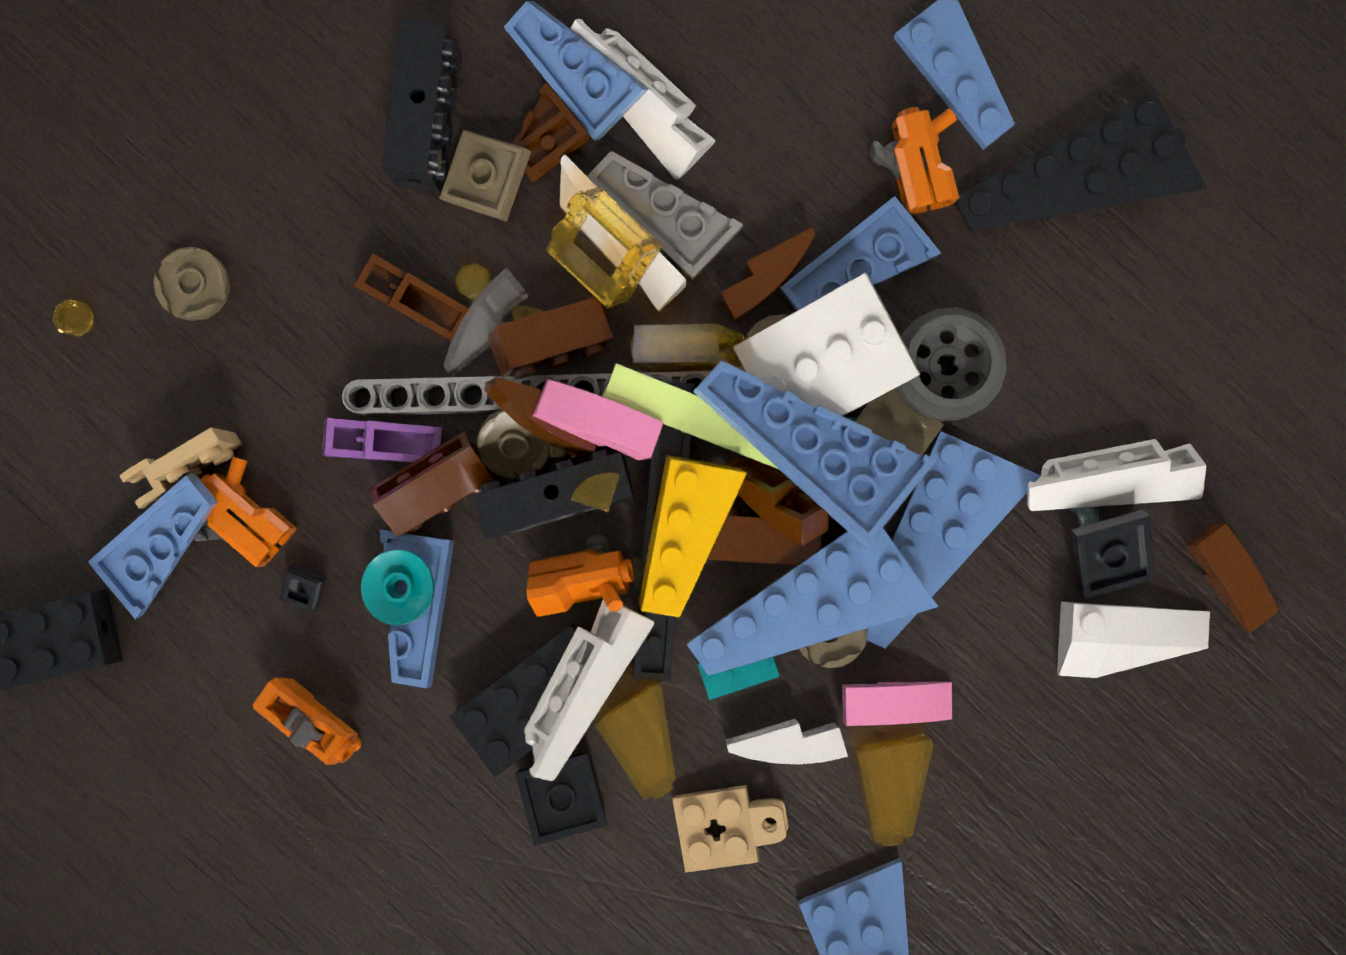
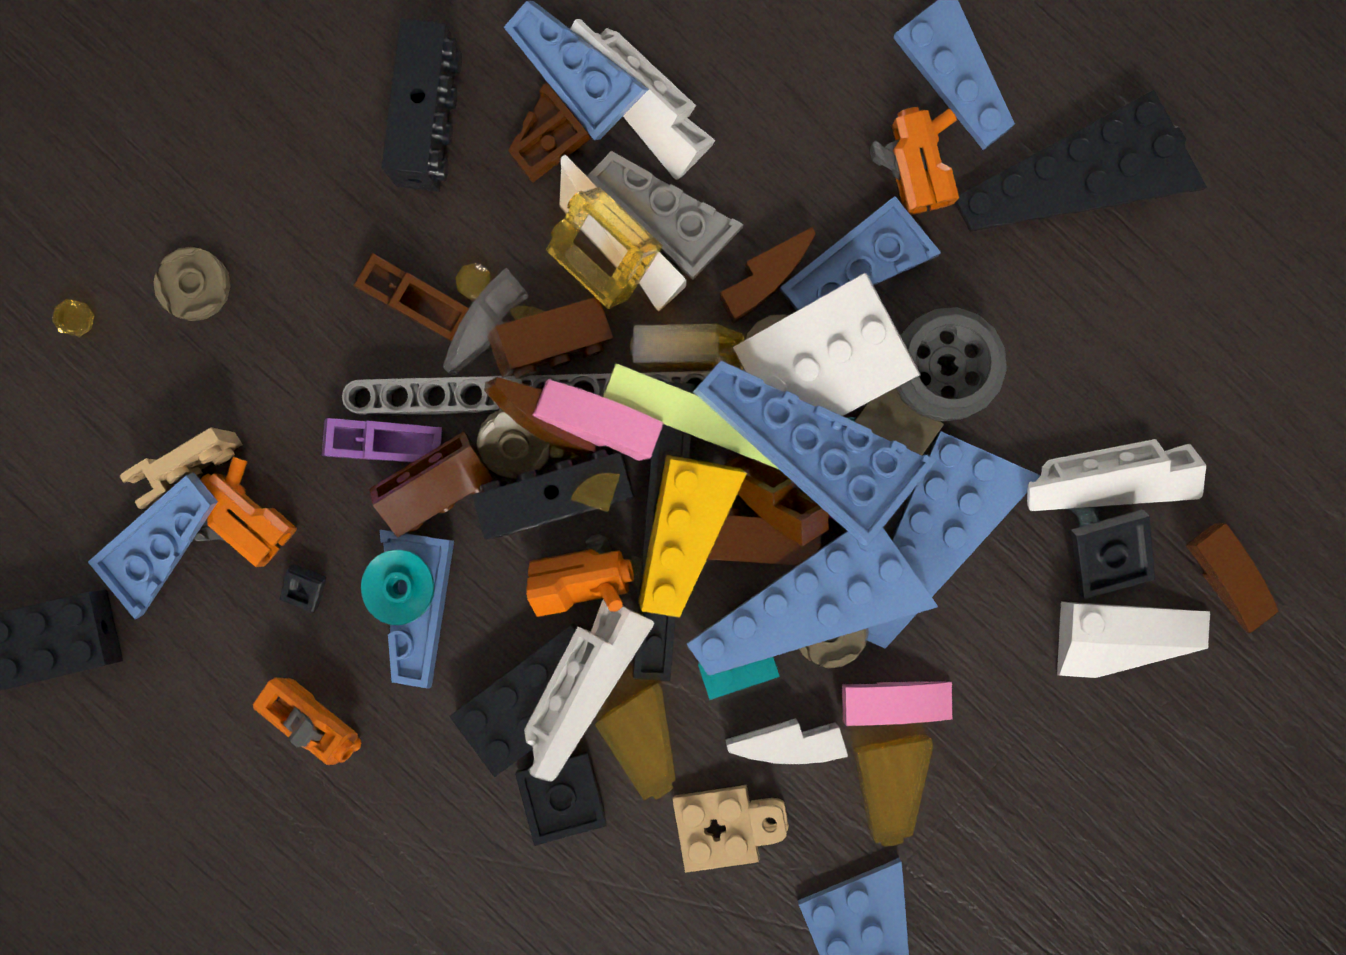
dark tan tile [439,129,531,222] -> none

